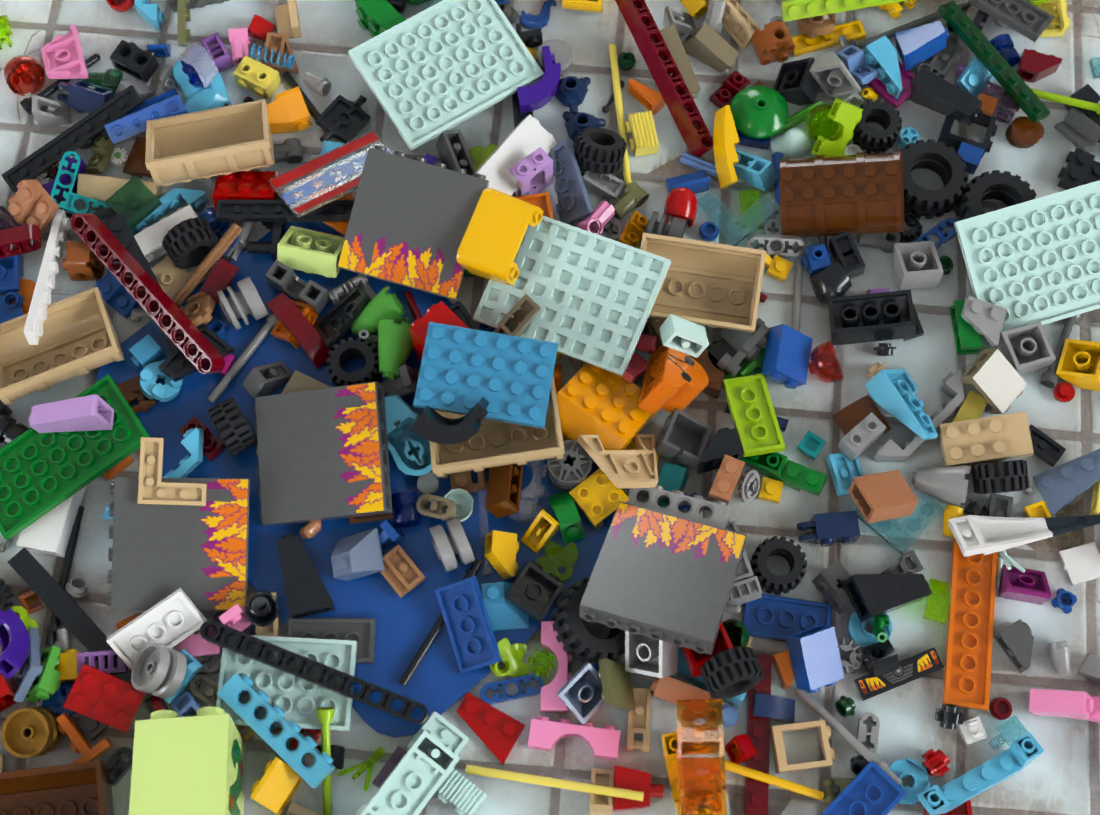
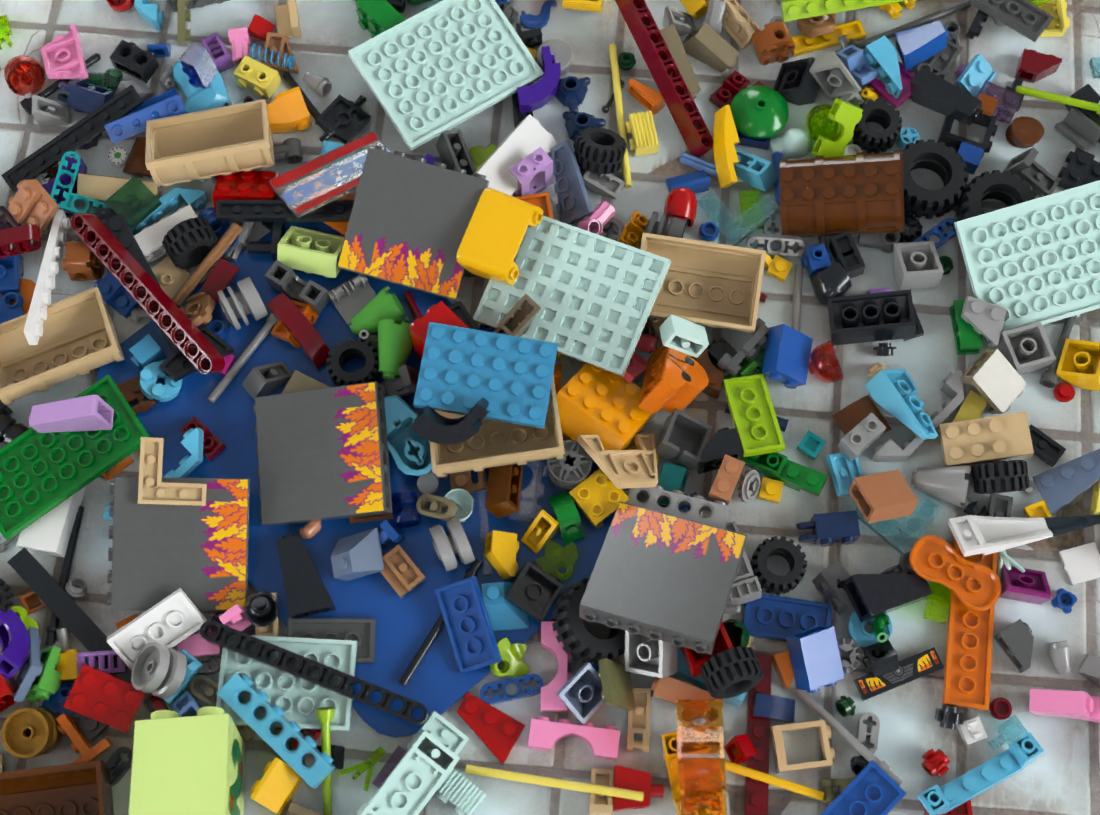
olive slope [84,135,114,174] -> none
black tyre [208,397,257,456] -> none
black wing [313,285,371,350] -> none
clear neon green gear [527,649,555,677] -> none
olive piece [611,181,649,220] -> none
medium blue plate [716,704,738,727] -> none
bright green axle [777,100,825,135] -> none
medium azure plate [889,759,930,805] -> none
dark green plate [937,0,1051,123] -> none
yellow cone [942,505,965,538] -> none
clear blue wheel [989,34,1021,67] -> none
none -> orange plate [909,535,1001,611]
none -> dark grey bracket [1002,147,1060,196]

